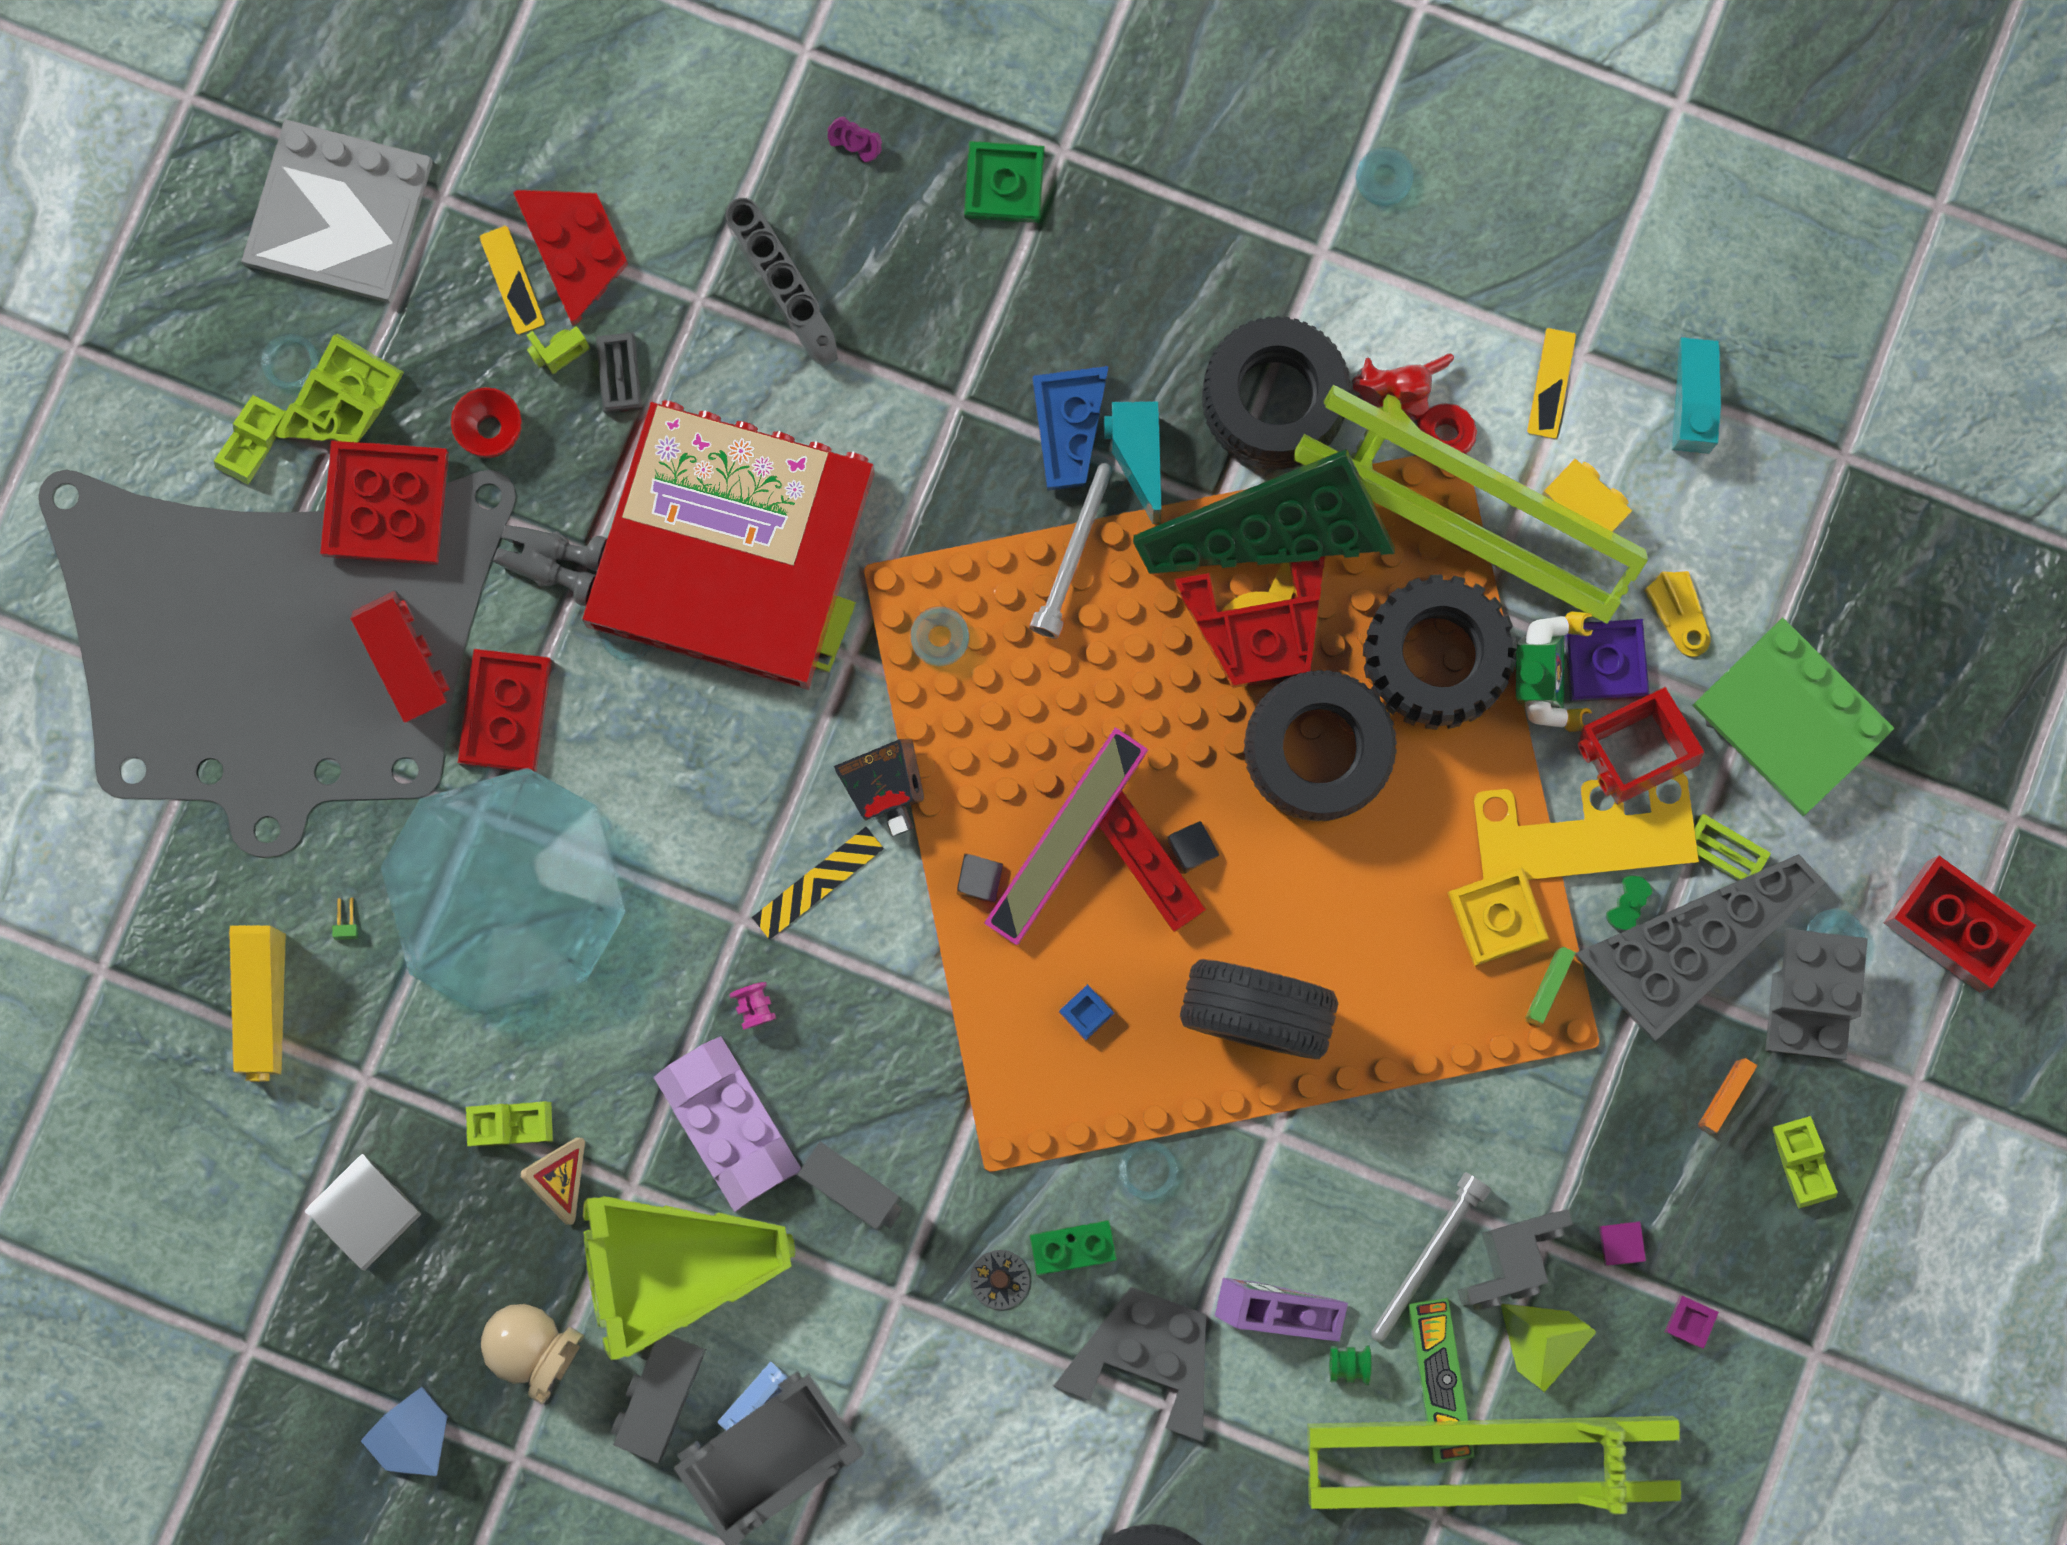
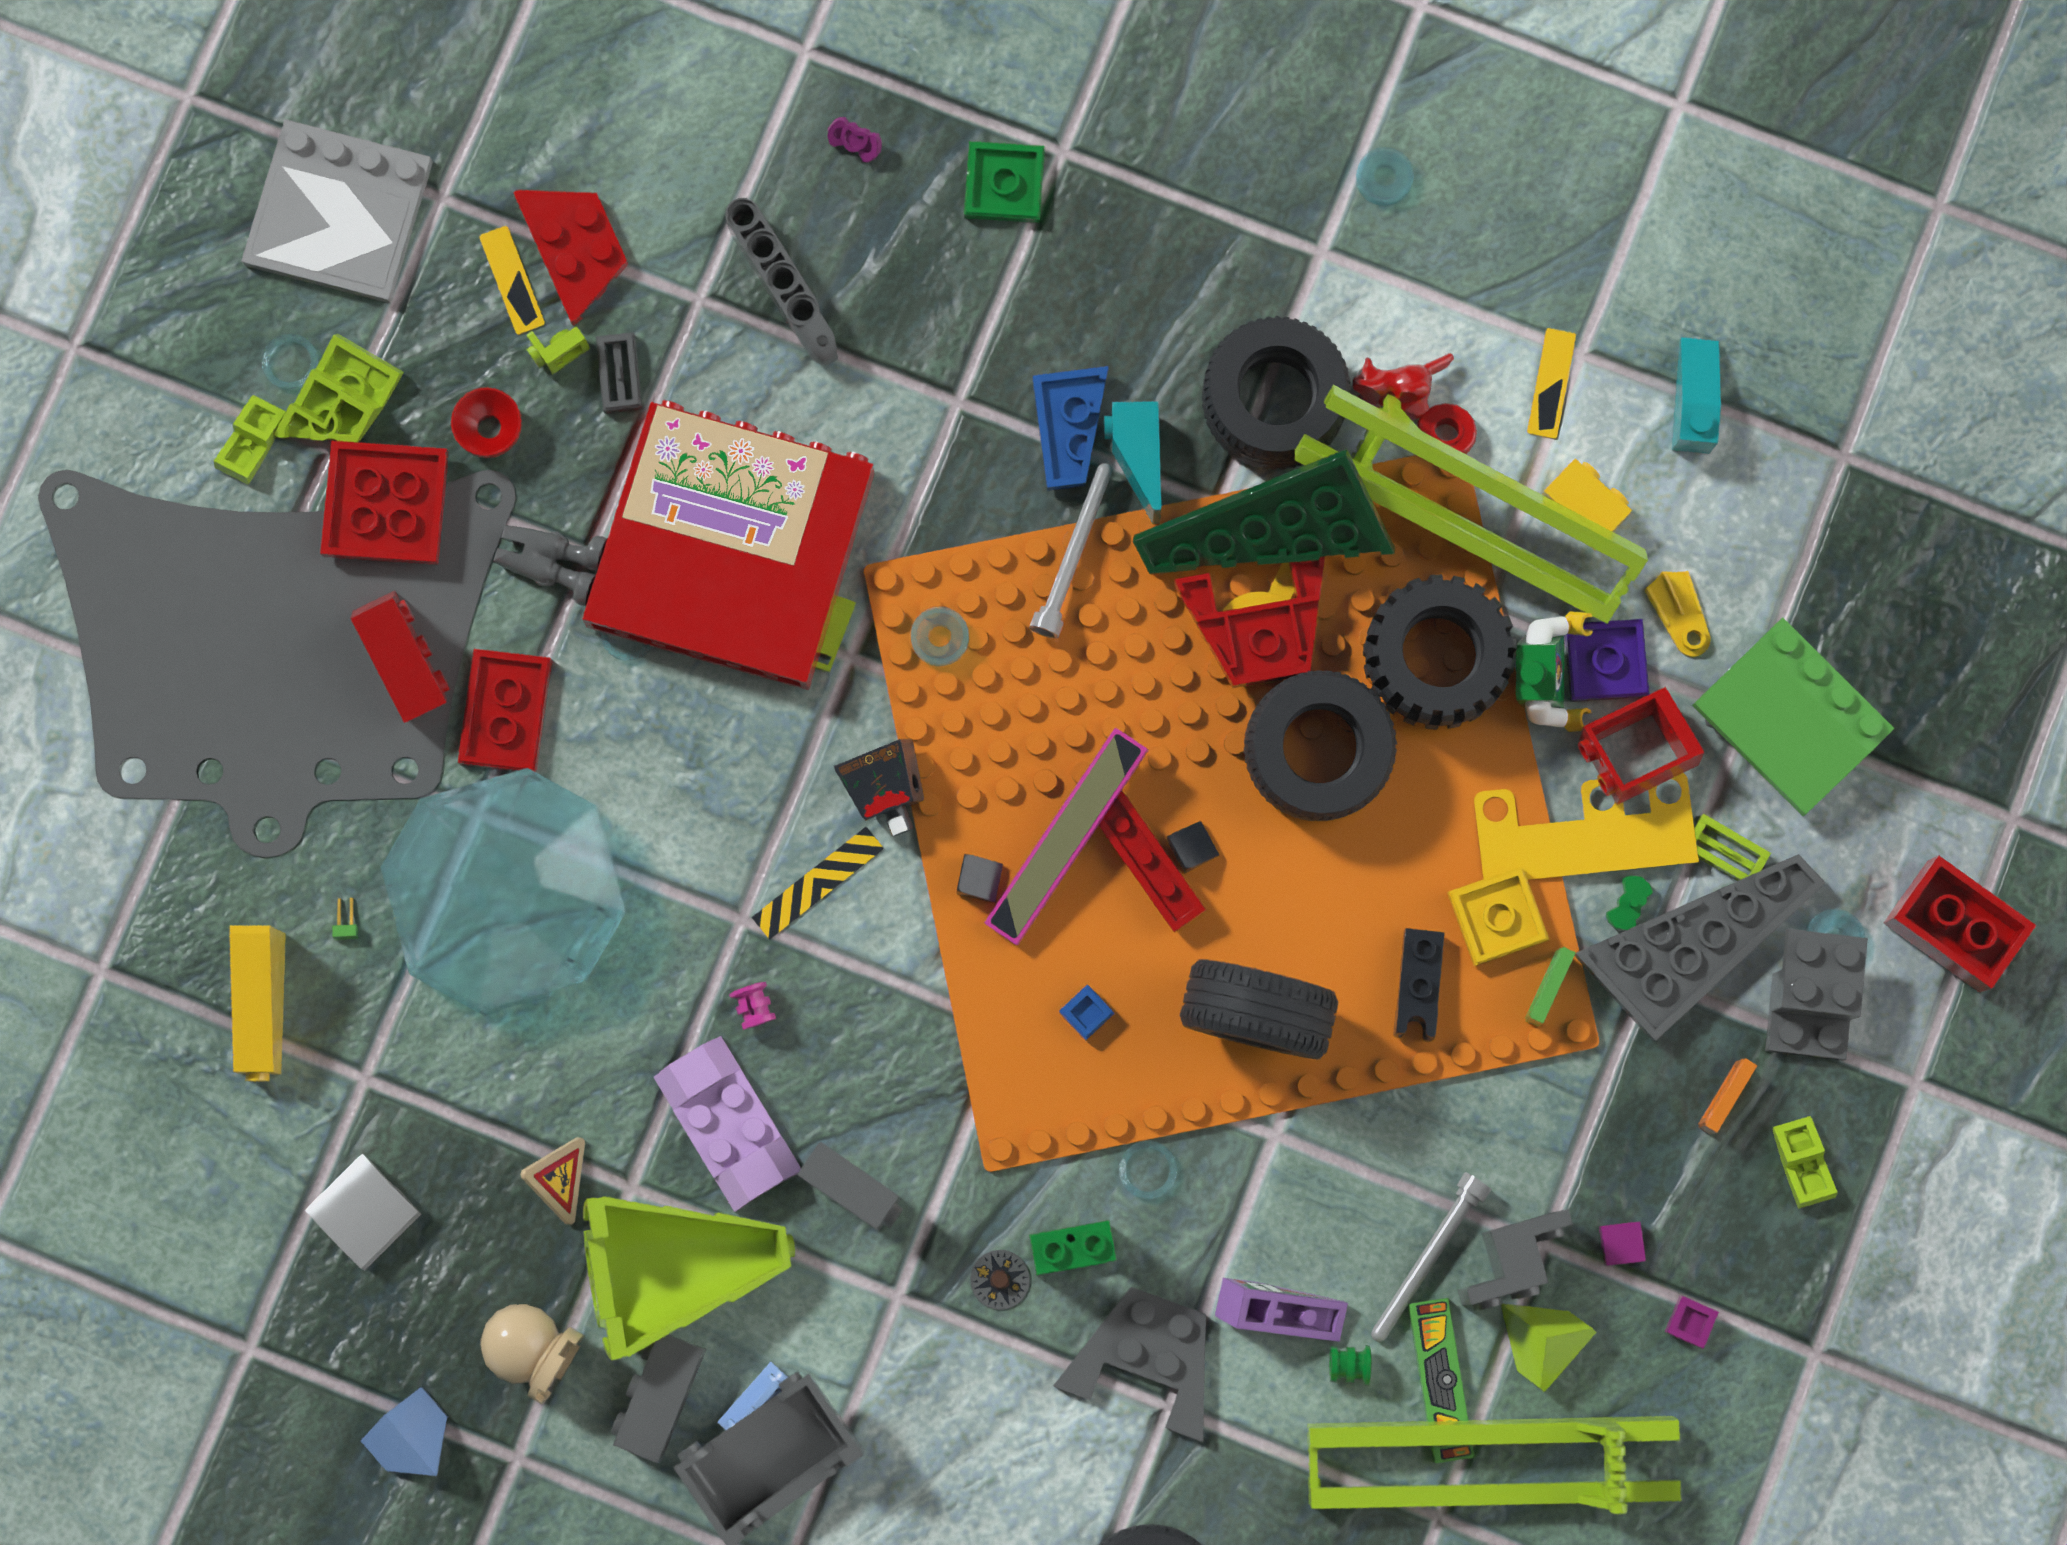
lime slope [466,1101,553,1147] -> none
none -> black plate [1393,928,1445,1042]

